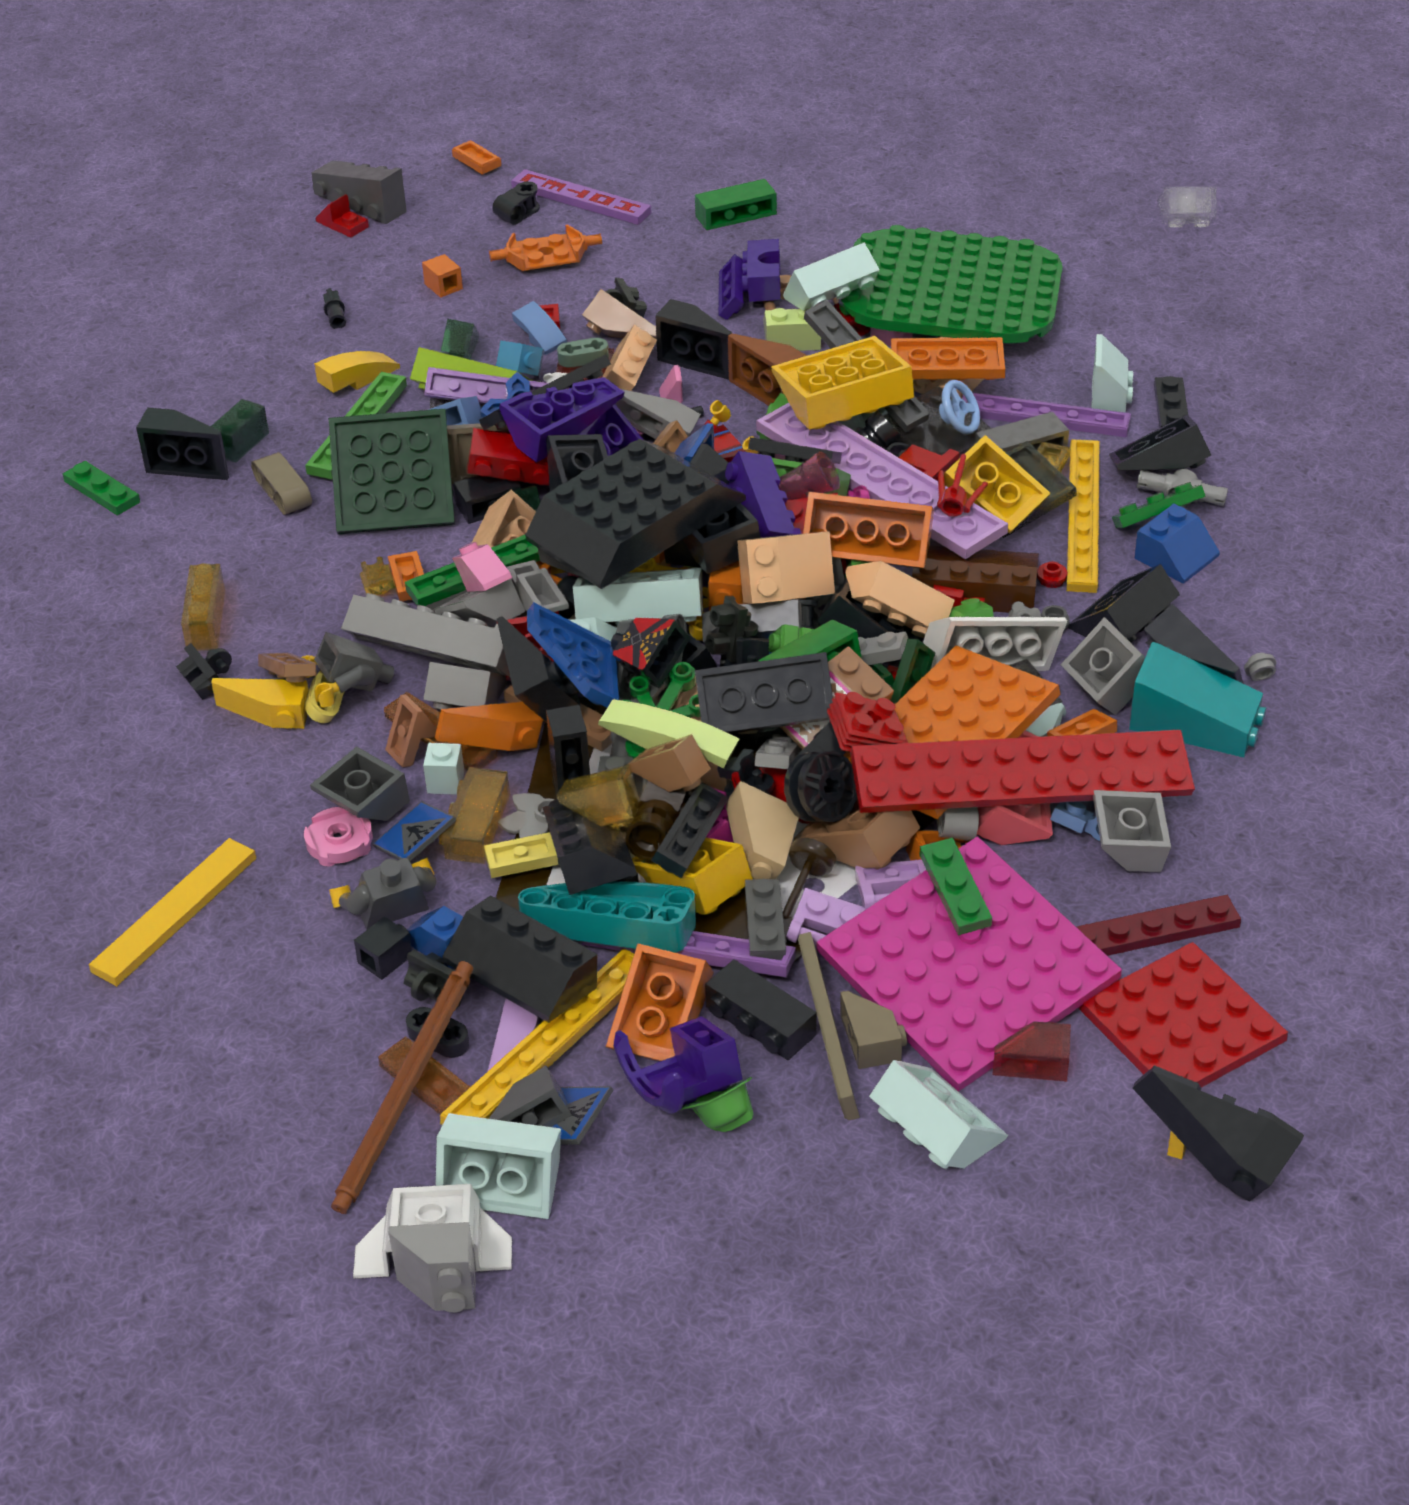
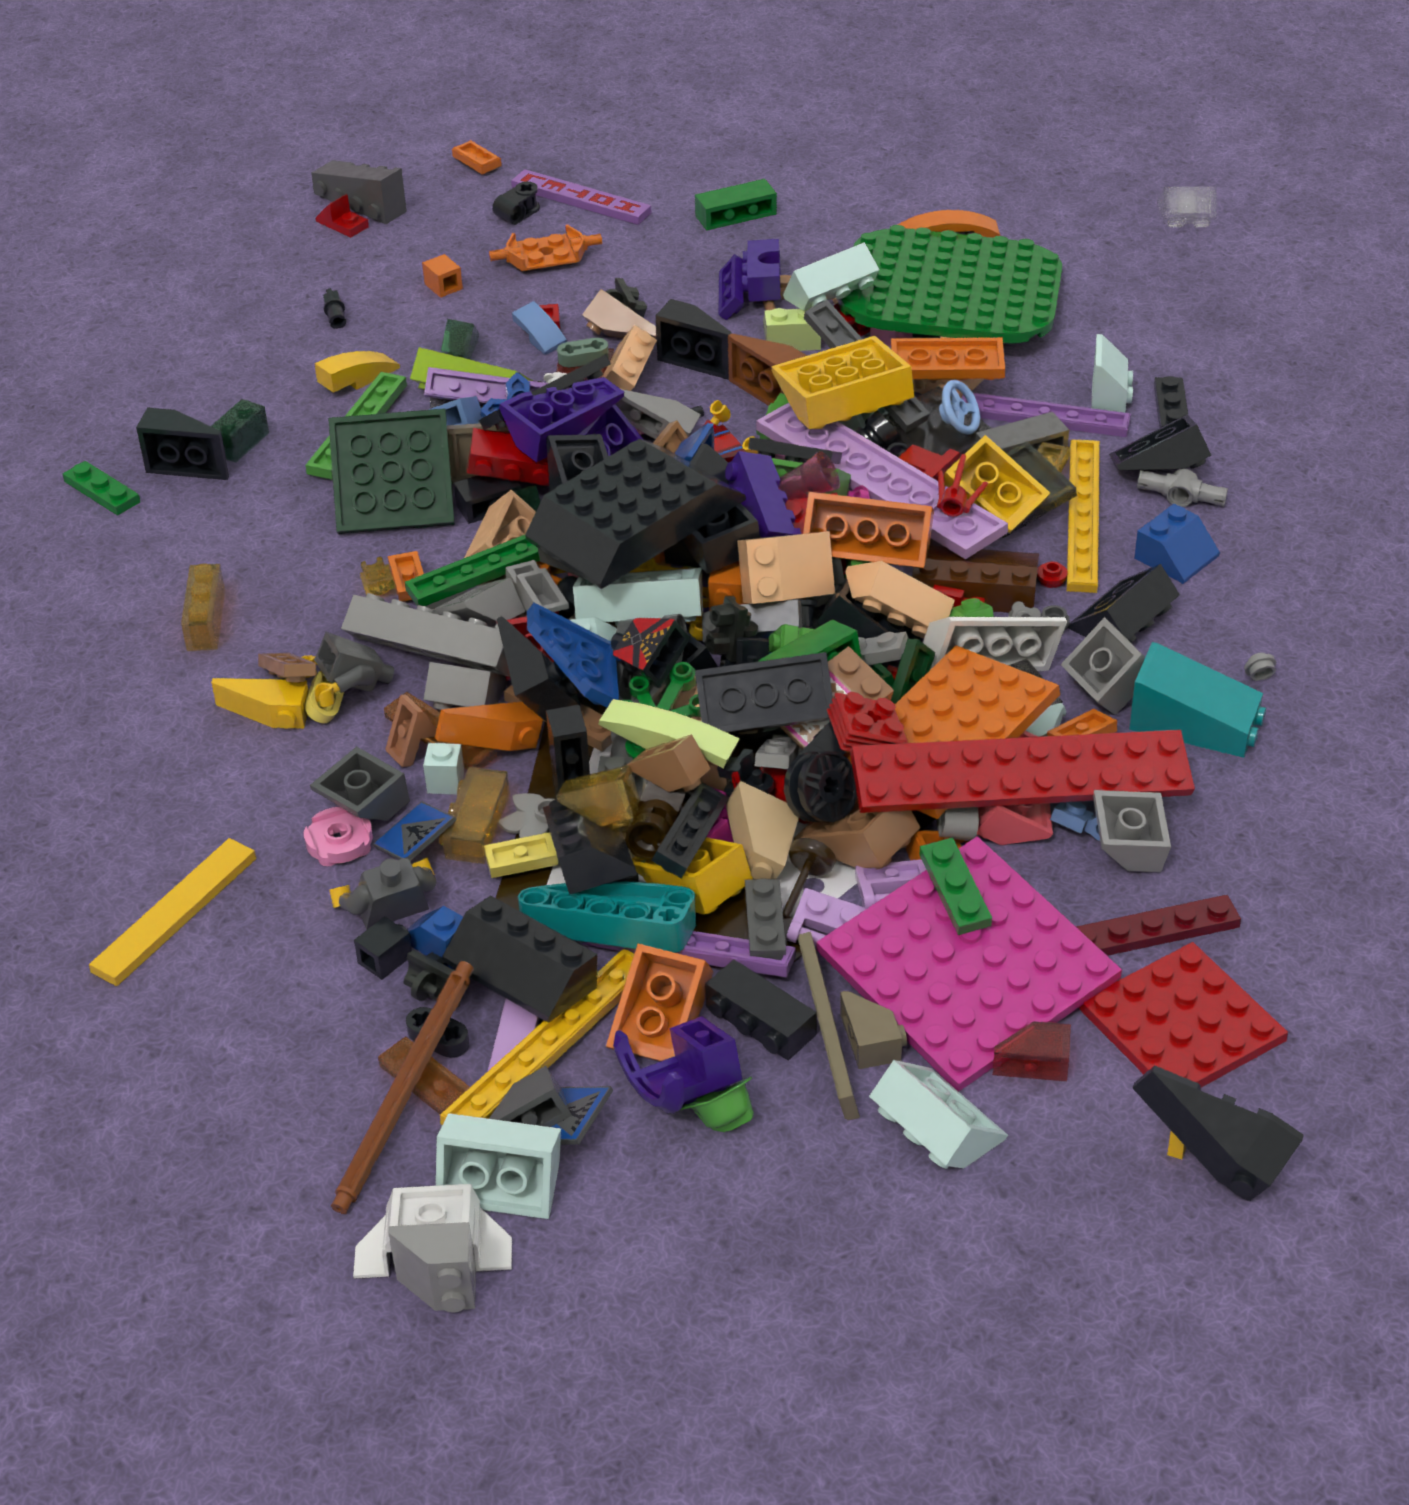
black hips [176,643,232,700] -> none
dark tan beam [251,452,312,515] -> none
bright pink slope [452,542,512,592] -> none
dark azure slope [496,340,544,377] -> none
bright pink slope [659,365,683,403] -> none
green plate [1112,482,1206,528] -> none
black slope [1144,604,1244,684] -> none
none -> orange slope [898,210,1000,238]

